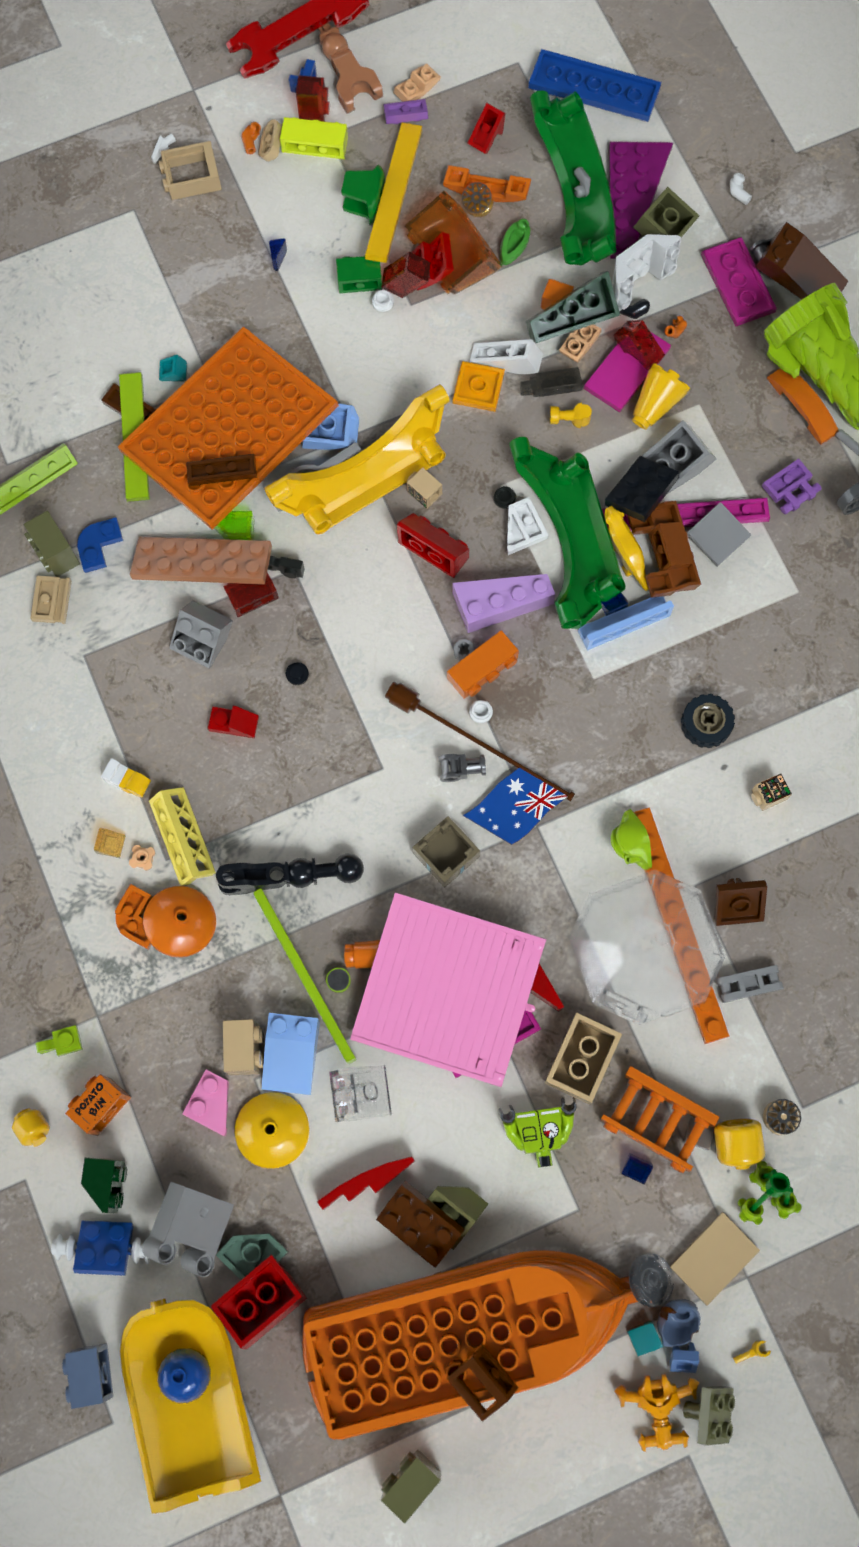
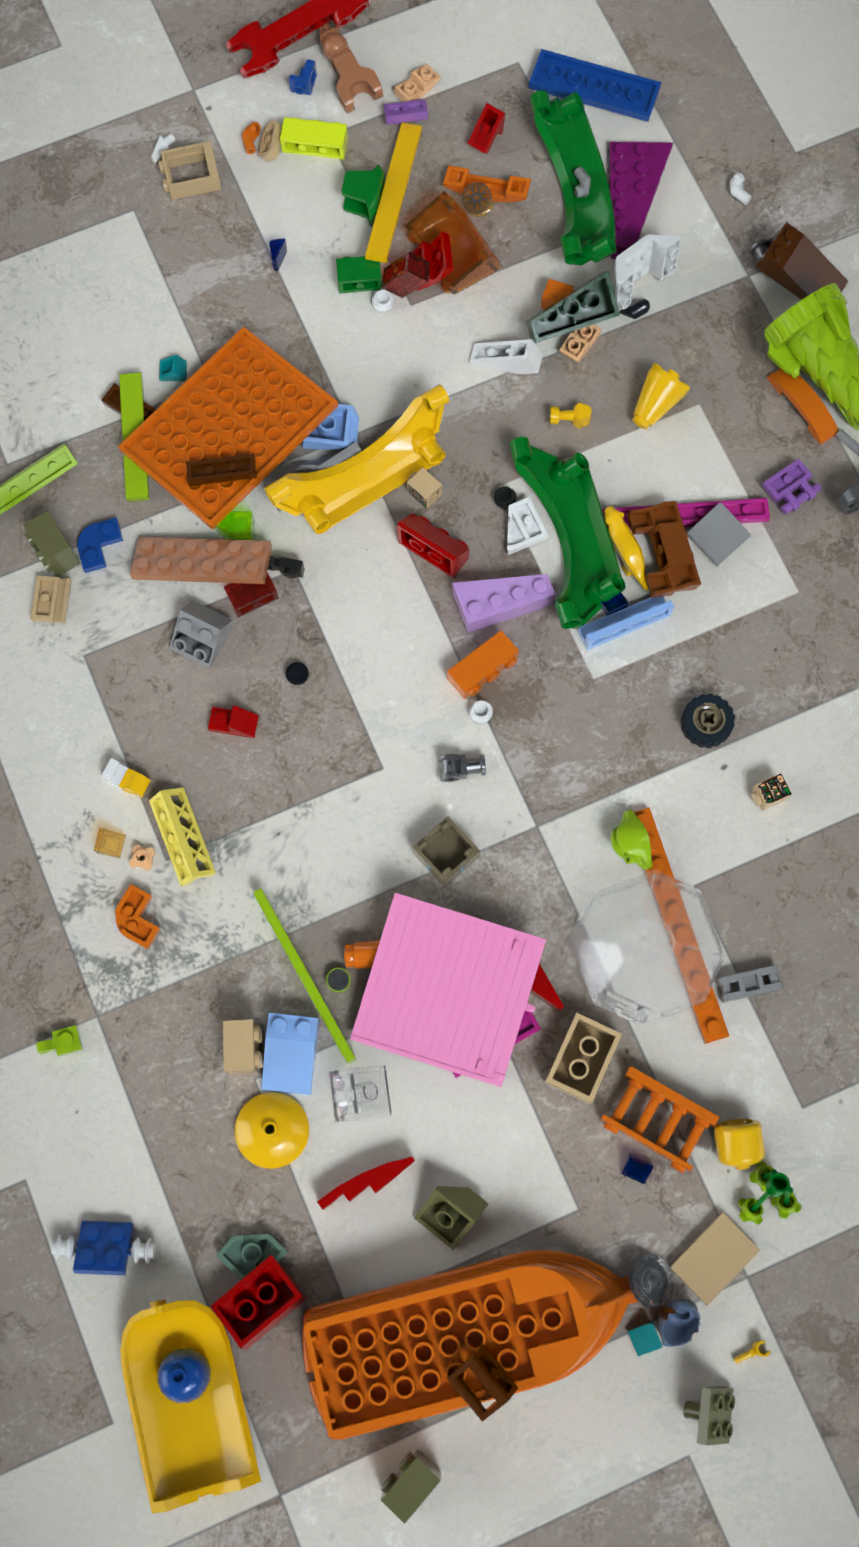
yellow head [12,1108,50,1147] -> none
sand blue brick [62,1343,114,1409] -> none
orange brick [65,1074,131,1136] -> none
dark green slope [81,1158,127,1213] -> none
light grey piece [142,1182,234,1277] -> none
orange dish [143,886,216,957] -> none
bright pink wing [182,1070,229,1136] -> none
black piece [216,853,364,896] -> none
clear red brick [296,76,330,122] -> none
reddish brown plate [376,1181,465,1268] -> none
flag [385,682,575,845] -> none
light orange tile [452,361,505,412] -> none
light grey bush [454,639,474,661] -> none
lime torso [498,1097,577,1168] -> none
bright green arm [500,219,530,265] -> none
clear smoke hinge [520,367,583,397] -> none
dark pink tile [584,322,671,413] -> none
black plate [605,456,680,522] -> none
clear red arch [613,320,665,370] -> none
light orange piece [614,1374,700,1452] -> none
light grey slope [631,420,717,495] -> none
olive brick [633,186,699,238] -> none
orange arm [665,316,687,339] -> none
medium blue tile [669,1342,699,1373] -> none
dark pink tile [701,237,777,326] -> none
reddish brown tile [714,878,767,926] -> none
wheel [763,1099,802,1135] -> none

